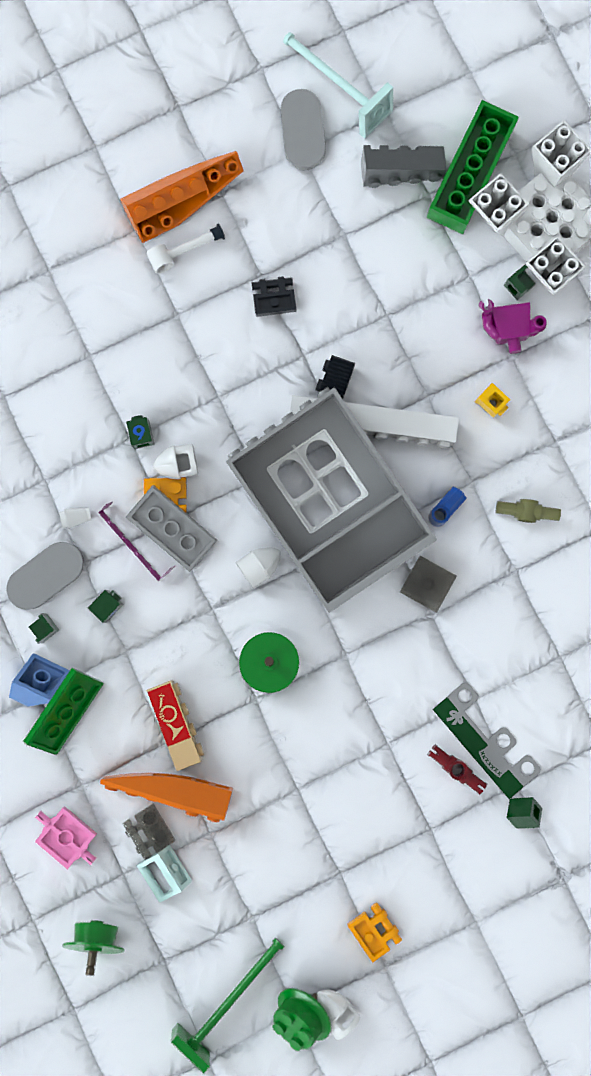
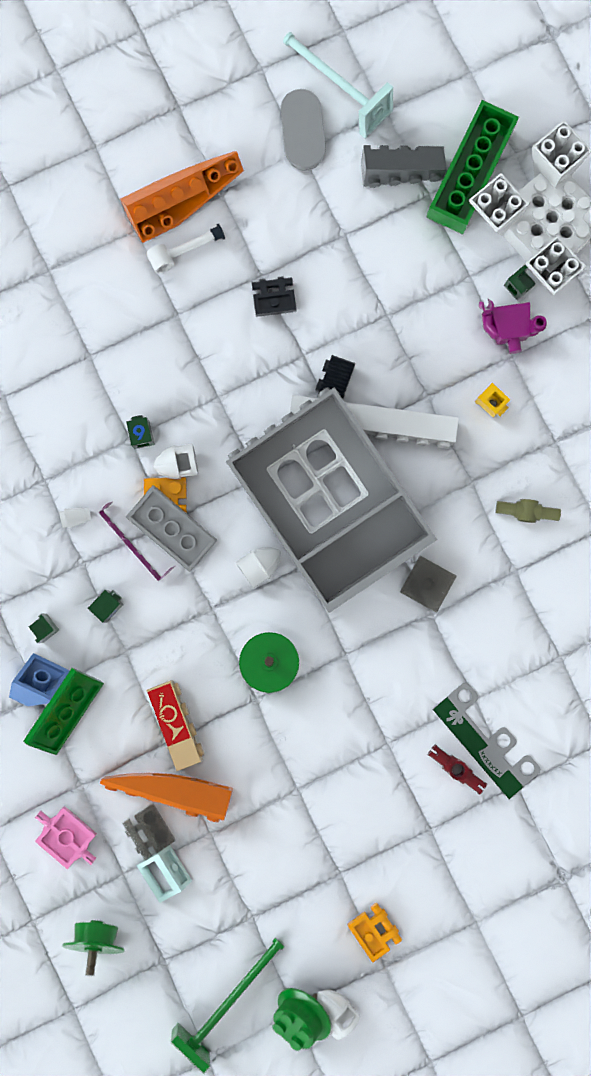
light grey tile [6,542,84,610] -> none
blue piece [428,486,467,527] -> none
dark green panel [506,797,542,829] -> none

